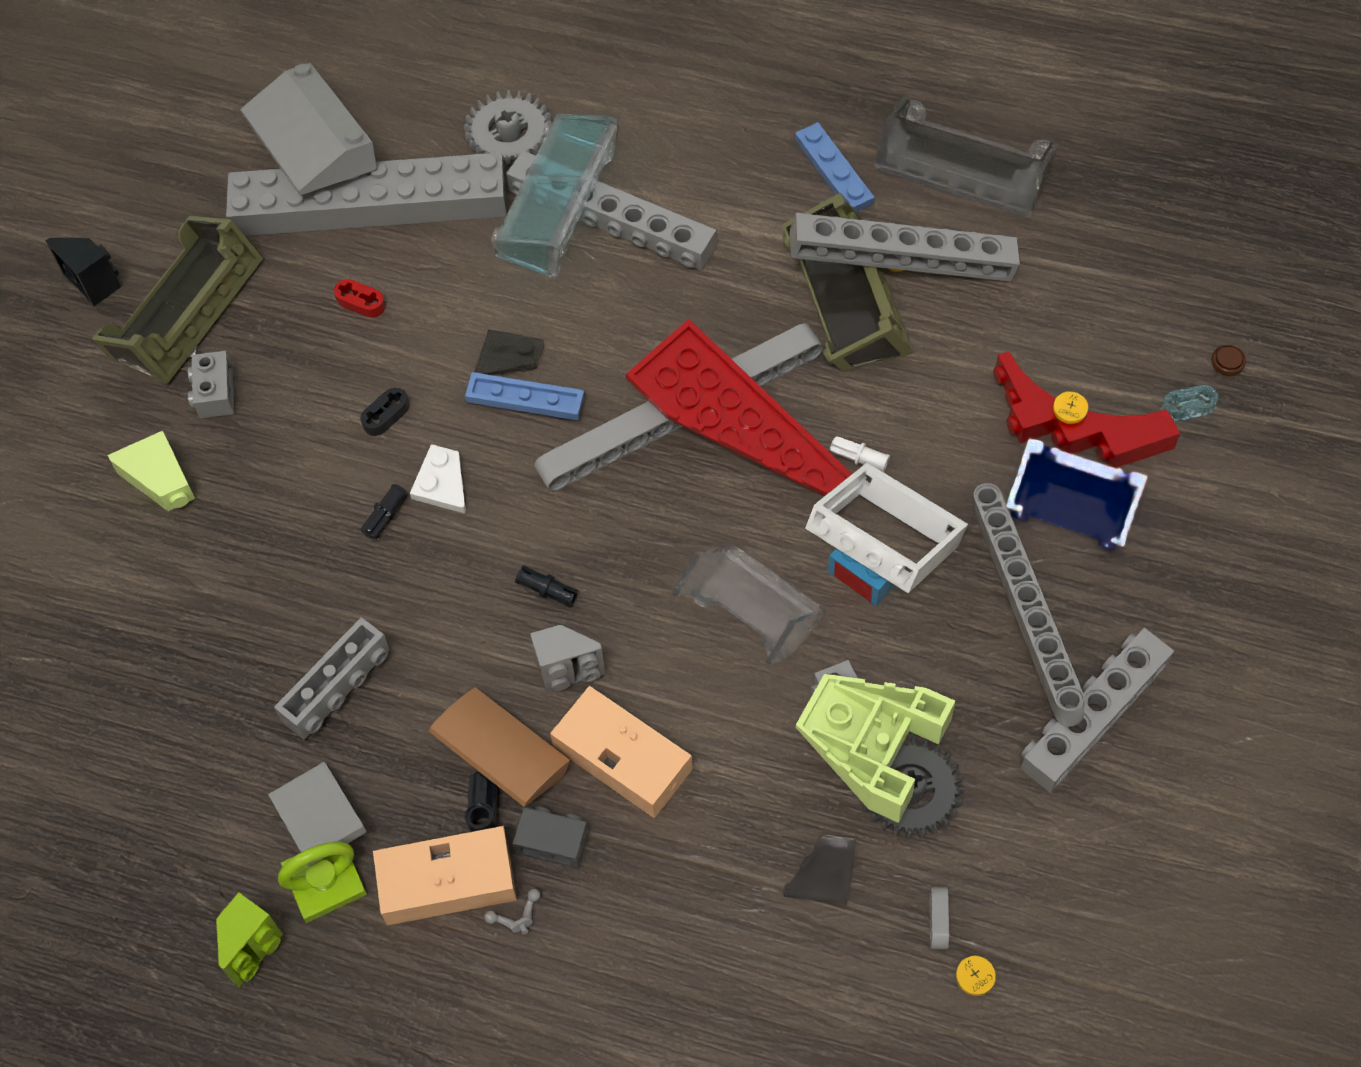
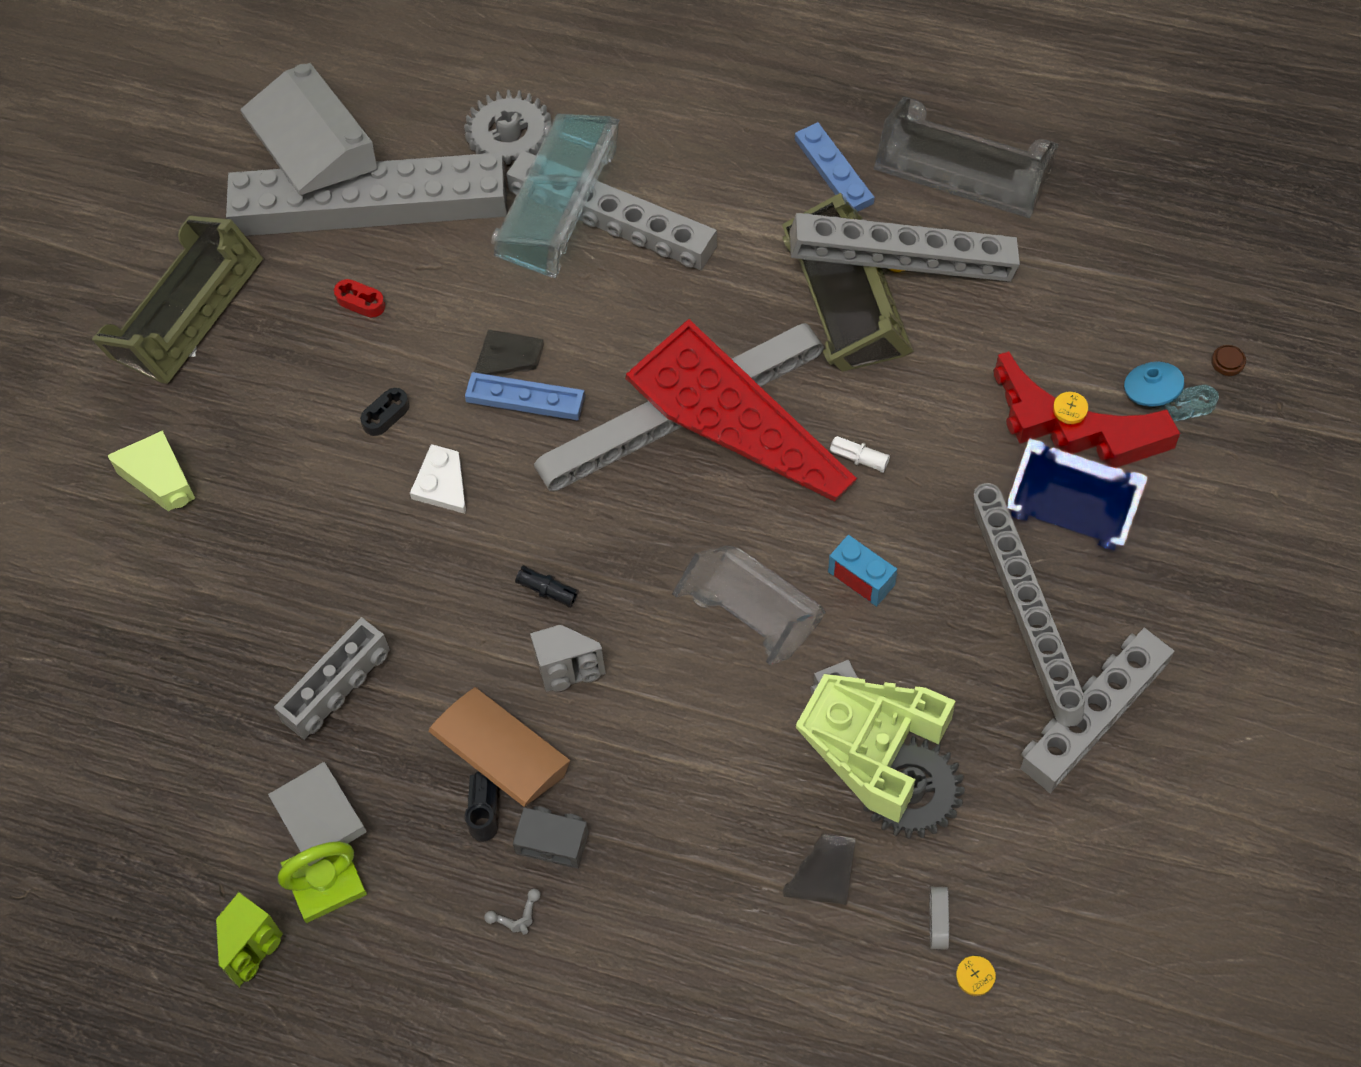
black slope [46,238,121,306] -> none
light grey brick [188,351,234,419] -> none
black axle [361,484,408,539] -> none
light nougat brick [373,826,517,926] -> none
light nougat brick [550,686,693,818] -> none
white window [805,463,968,593] -> none
none -> dark azure dish [1124,362,1184,407]

